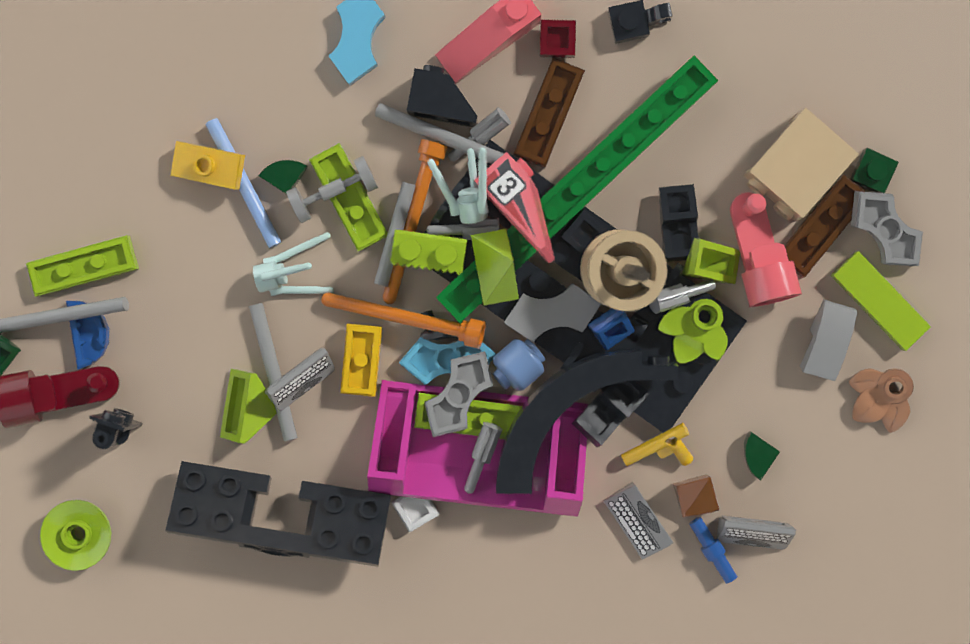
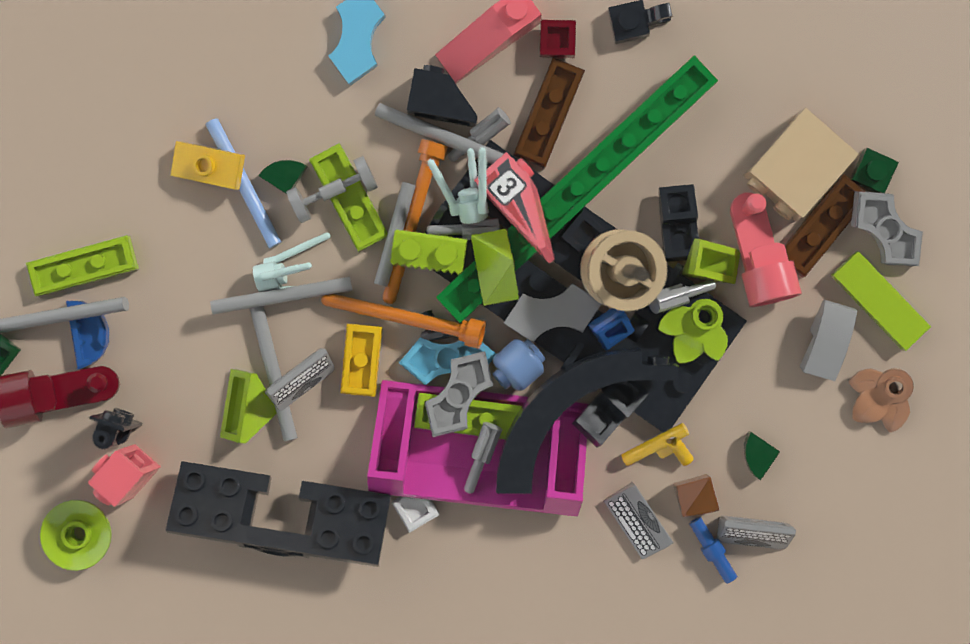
none -> coral brick [88,444,161,507]
none -> light grey bar [210,277,352,315]

